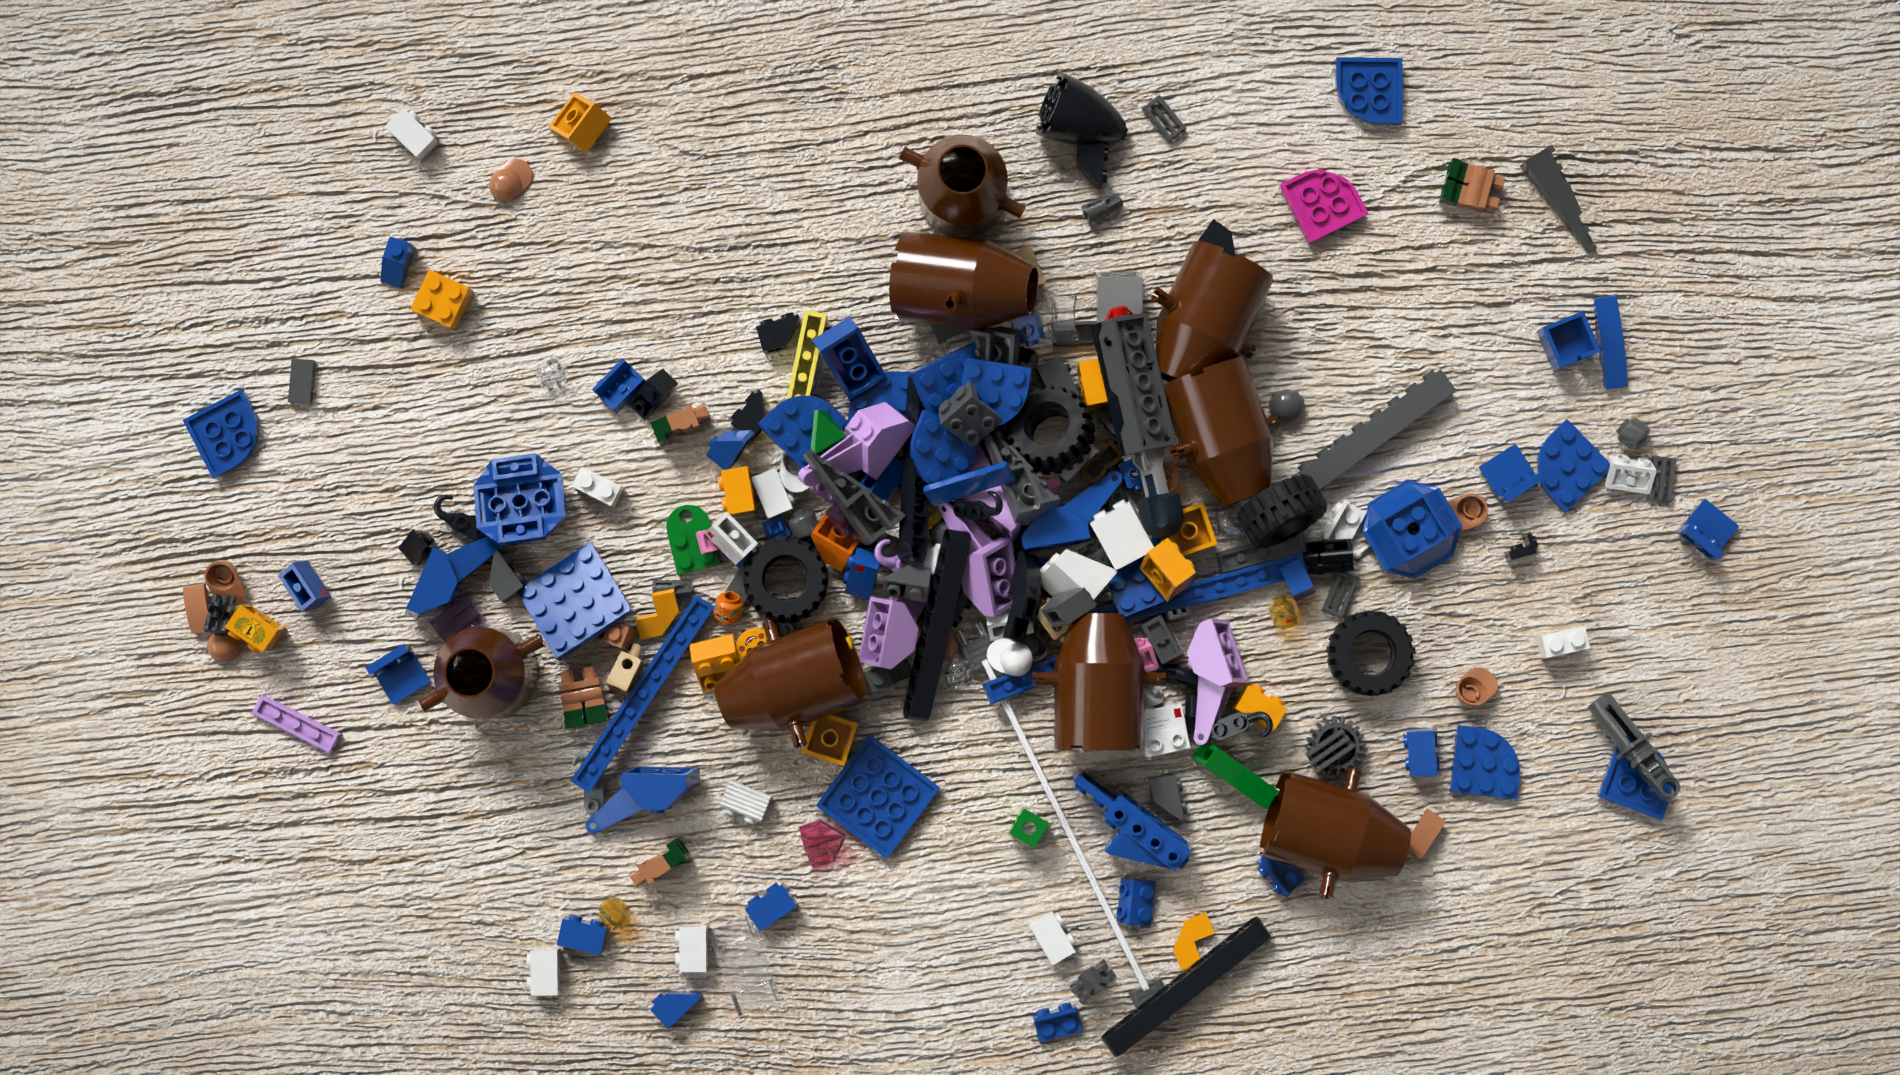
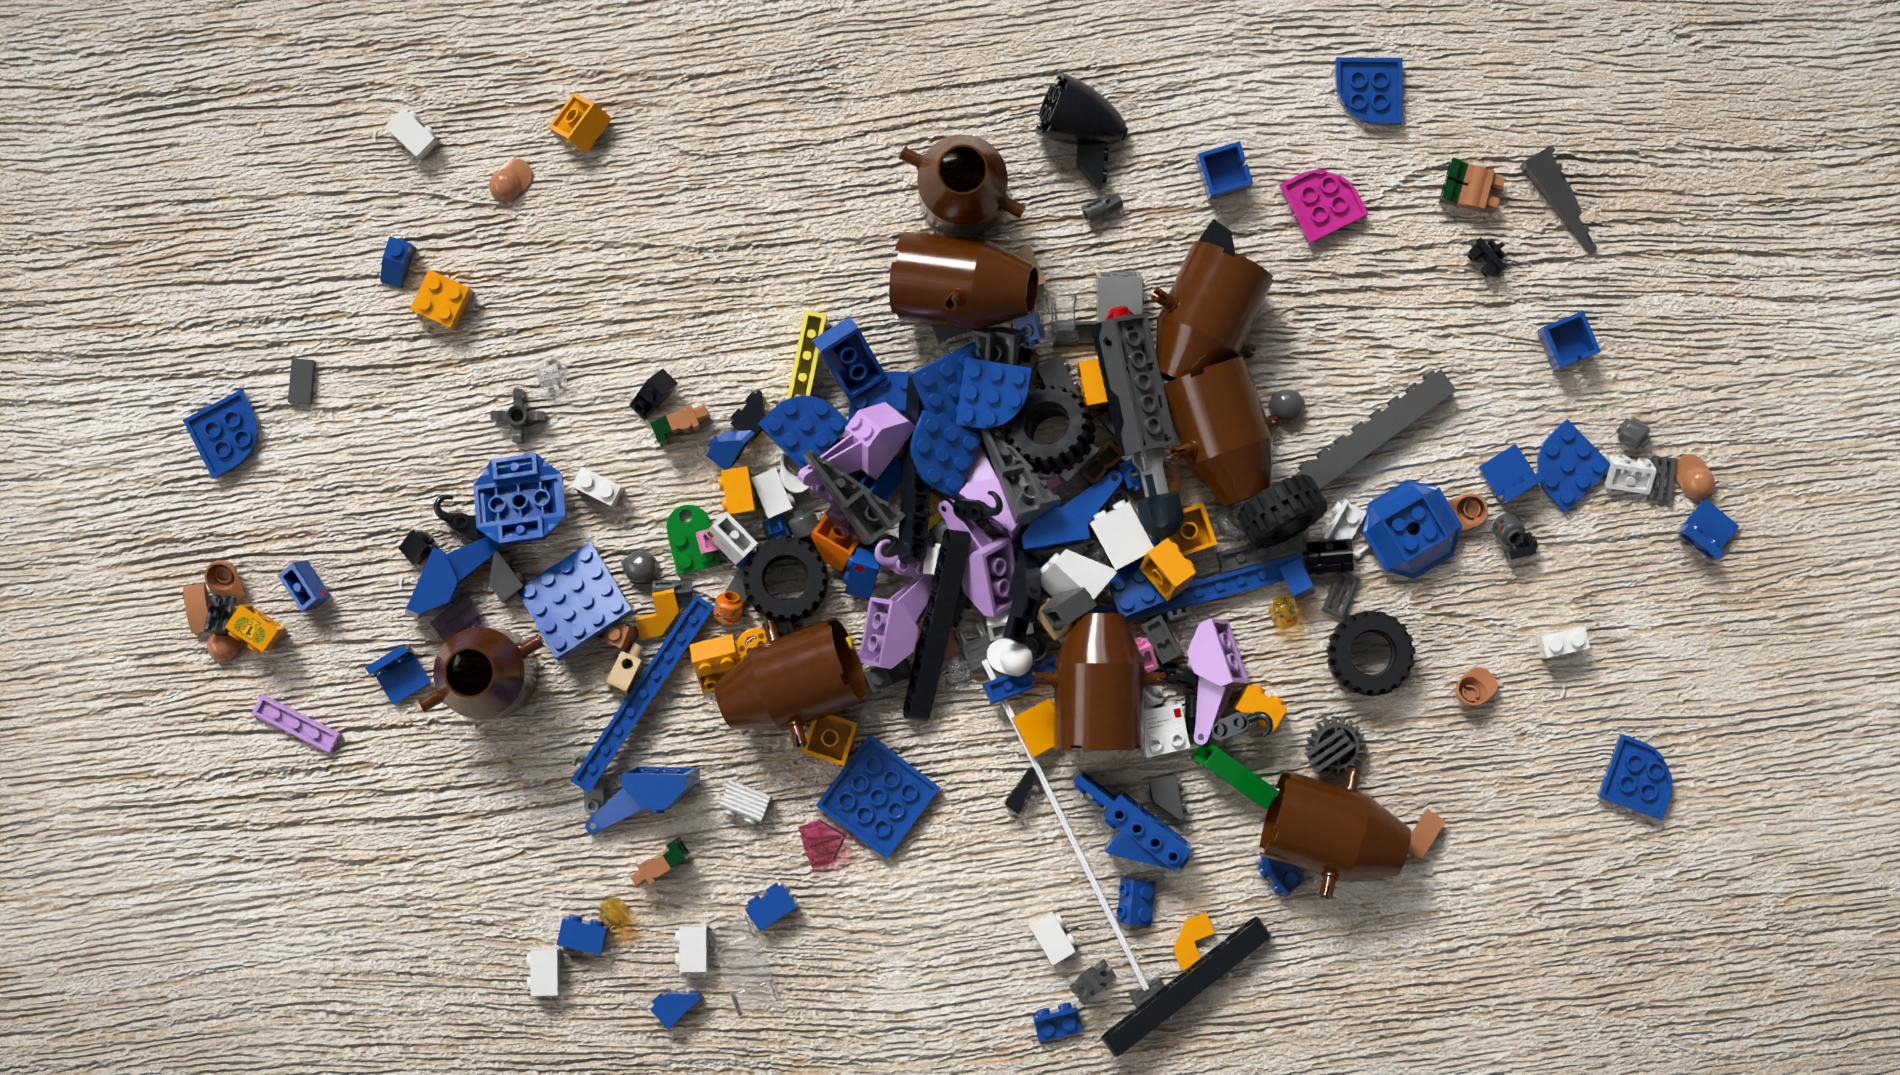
nougat hips [559,666,610,729] -> none
blue bracket [592,359,646,414] -> none
black slope [756,312,801,354] -> none
green slope [811,410,846,456] -> none
dark grey slope [881,565,931,603] -> none
blue tile [924,461,1015,506] -> none
dark grey bracket [938,381,1002,446] -> none
green piece [1009,807,1049,848] -> none
dark grey tile [1142,95,1187,143] -> none
blue brick [1404,728,1441,776] -> none
blue plate [1449,725,1520,800] -> none
dark grey piece [1588,692,1680,801] -> none
blue slope [1593,295,1628,390] -> none
none -> dark grey pin [490,389,546,443]
none -> dark grey hair [621,550,659,584]
none -> black slope [1004,768,1035,815]
none -> light orange tile [1012,698,1054,758]
none -> blue piece [1195,141,1253,201]
none -> black hips [1466,237,1507,278]
none -> dark grey head [1492,513,1526,546]
none -> nougat cap [1674,454,1716,500]

